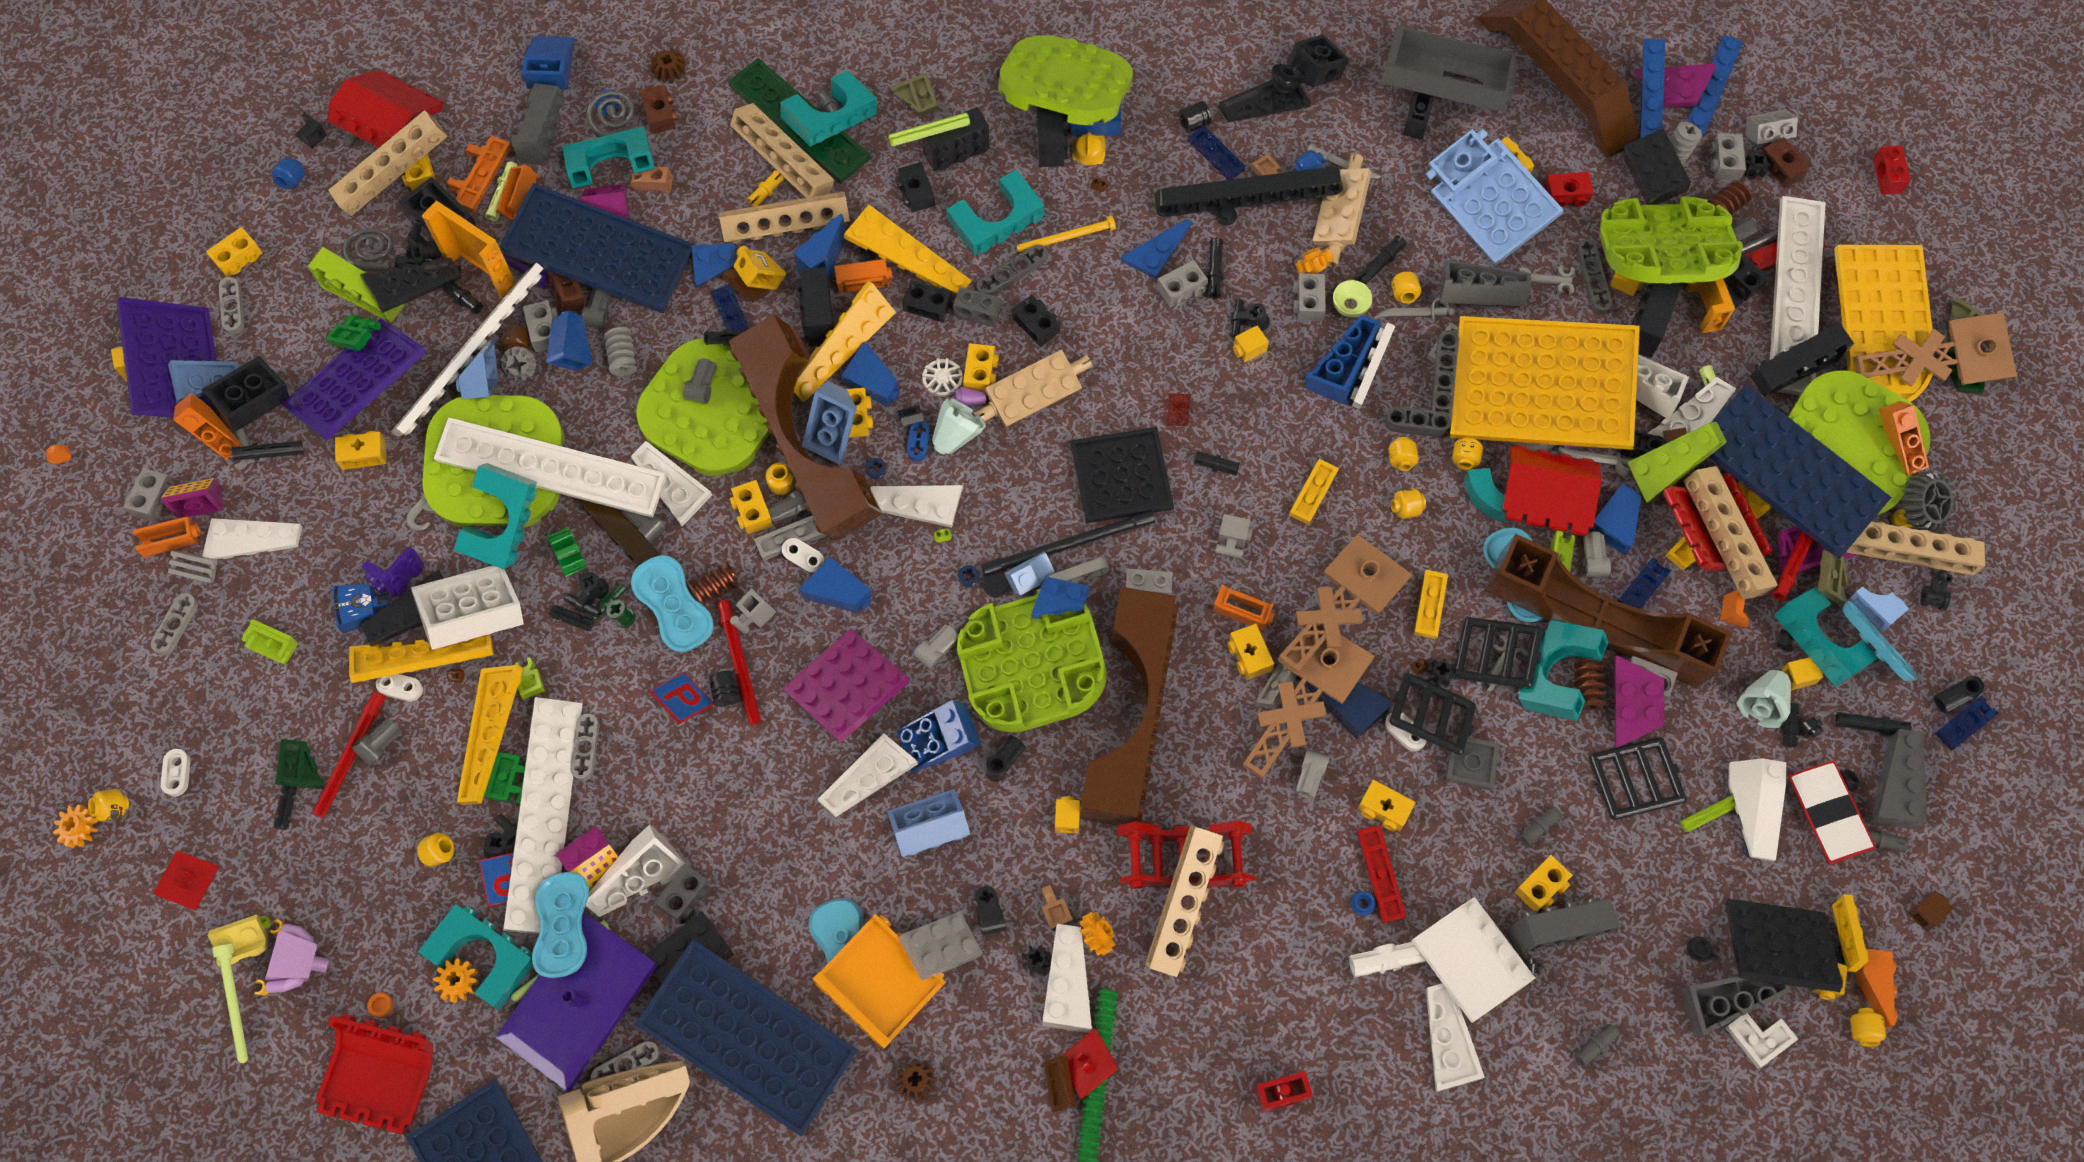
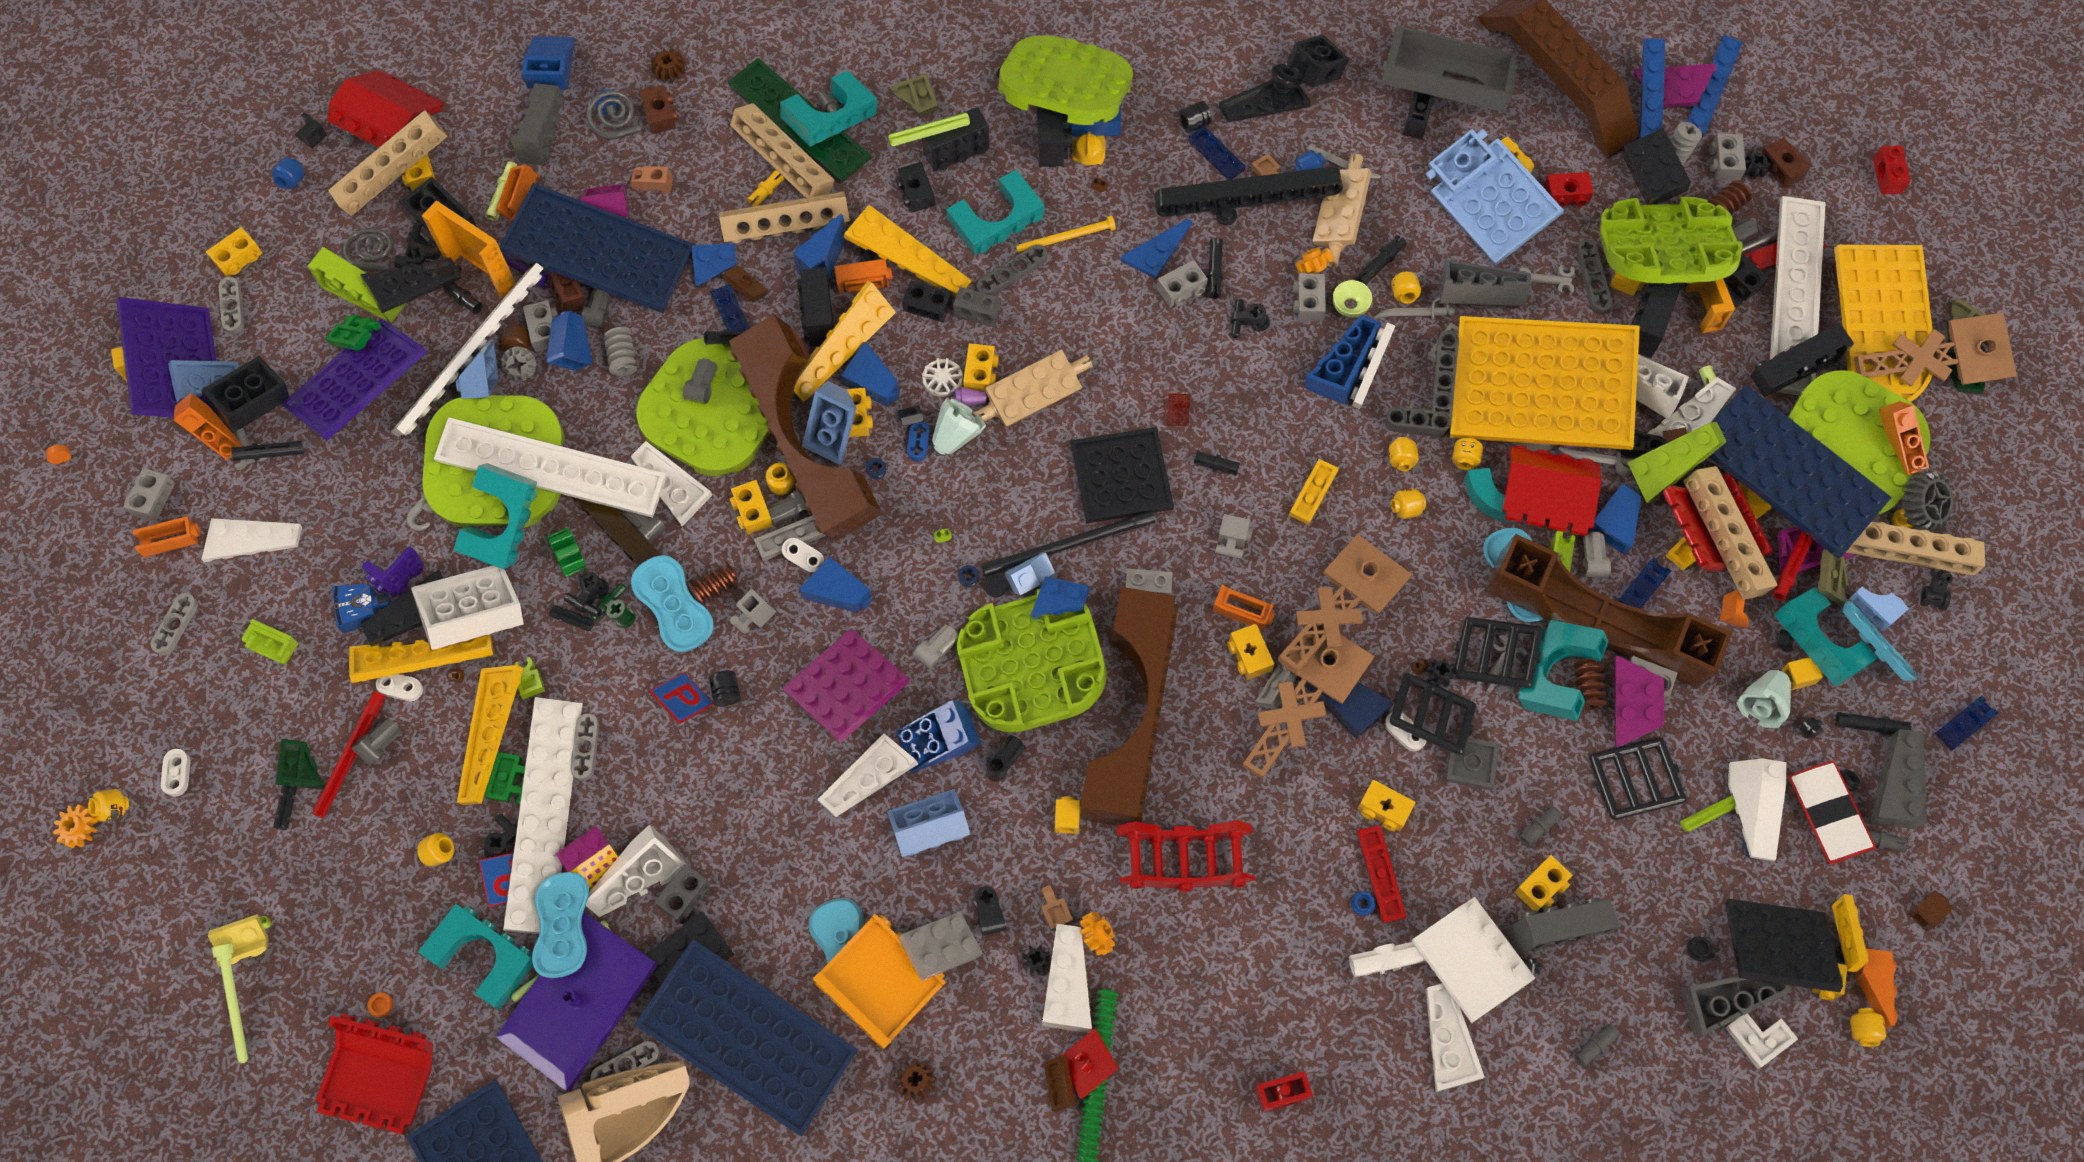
red piece [153,850,219,911] -> none
magenta slope [161,478,224,518] -> none
light grey tile [168,550,217,583] -> none
lavender torso [254,919,329,996] -> none
yellow brick [335,431,386,470] -> none
light orange gear [433,958,479,1004] -> none
orange hinge [447,135,511,213] -> none
teal arch [562,126,655,189] -> none
red axle [717,600,761,725] -> none
yellow torso [734,246,787,290] -> none
white wing [870,485,963,528] -> none
black brick [1012,295,1060,347] -> none
light grey beam [1048,558,1110,582] -> none
tan brick [1145,825,1224,977] -> none
yellow brick [1233,325,1269,362] -> none
light grey piece [1295,749,1330,799] -> none
yellow plate [1414,570,1448,639] -> none
light grey brick [1746,109,1798,145] -> none
black axle [1783,702,1799,748] -> none
black piece [1933,675,1984,714] -> none

